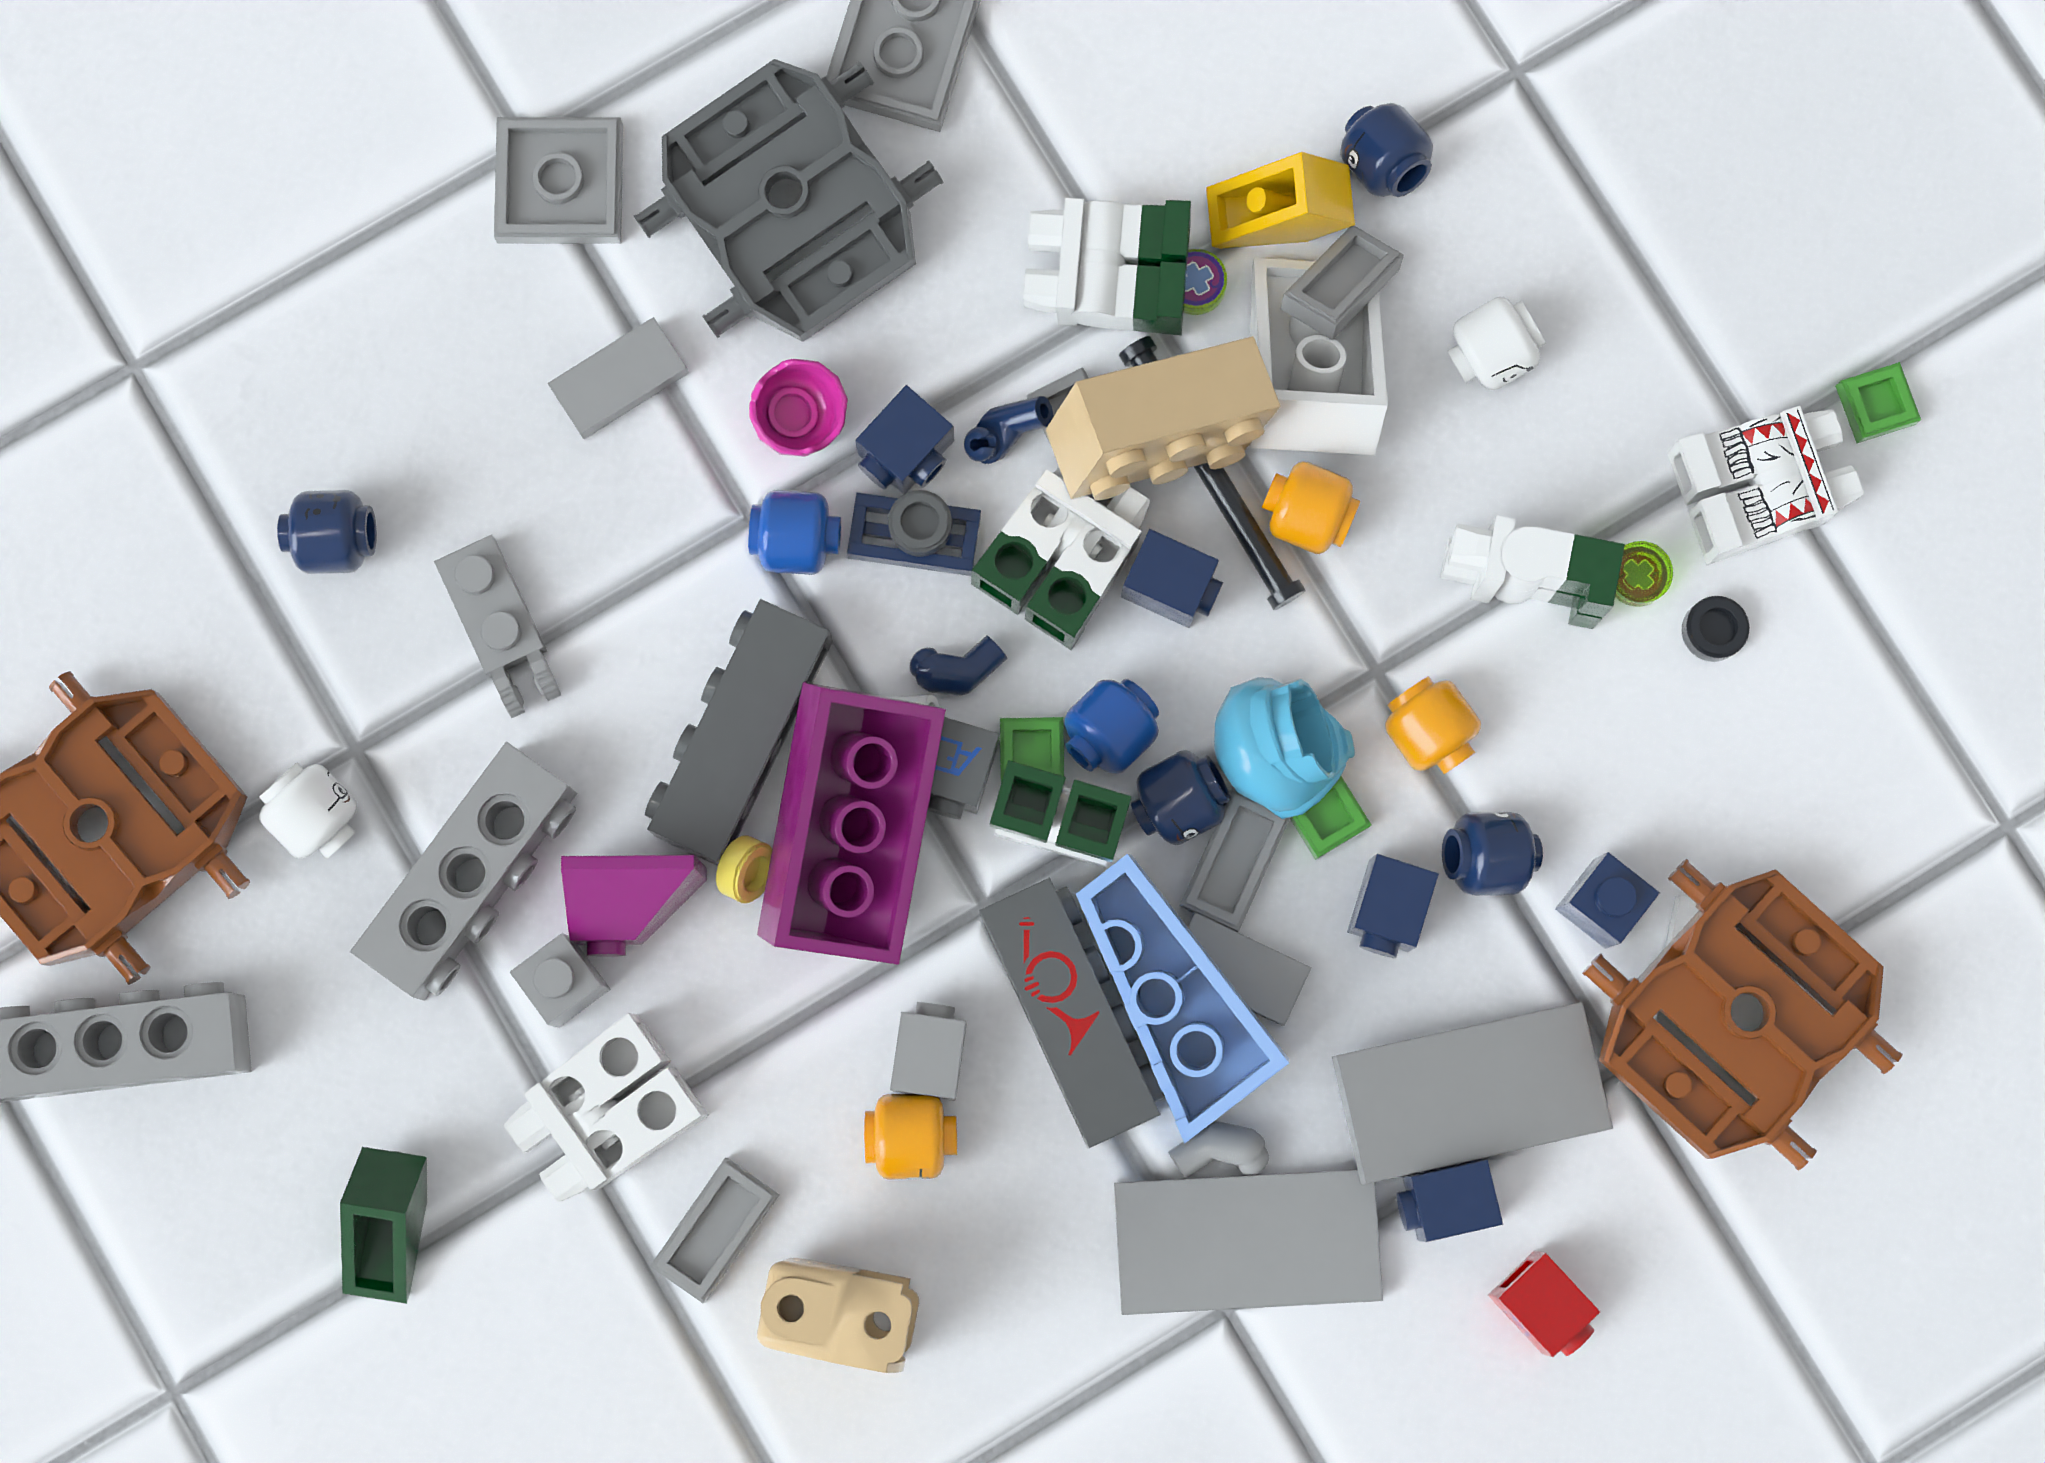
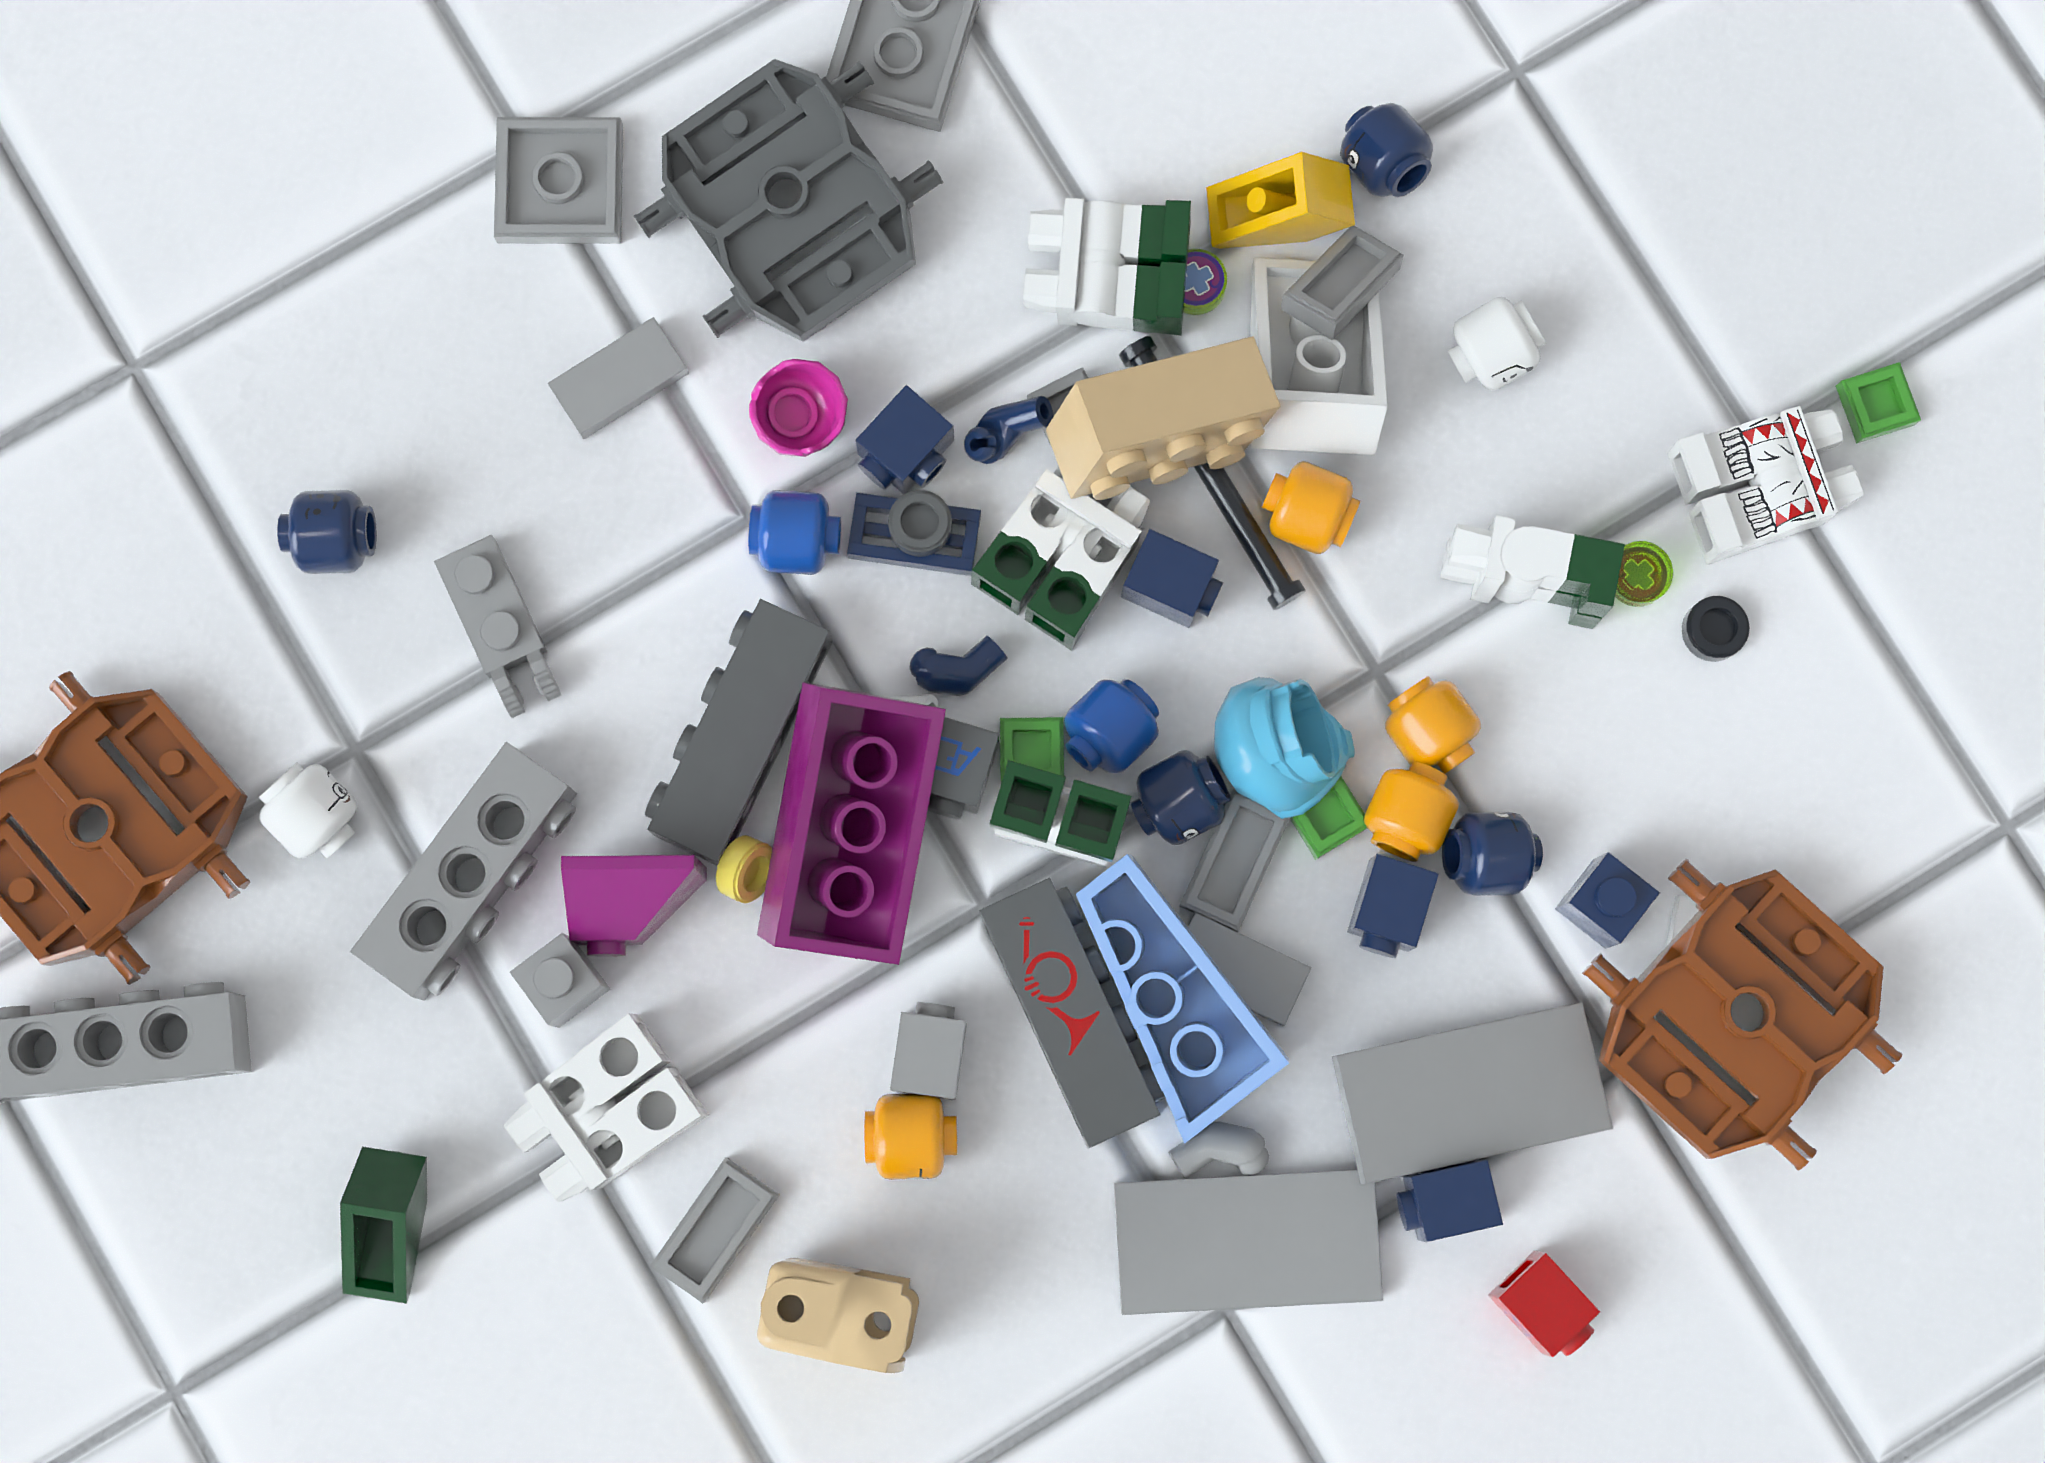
none -> light orange head [1364,762,1459,862]

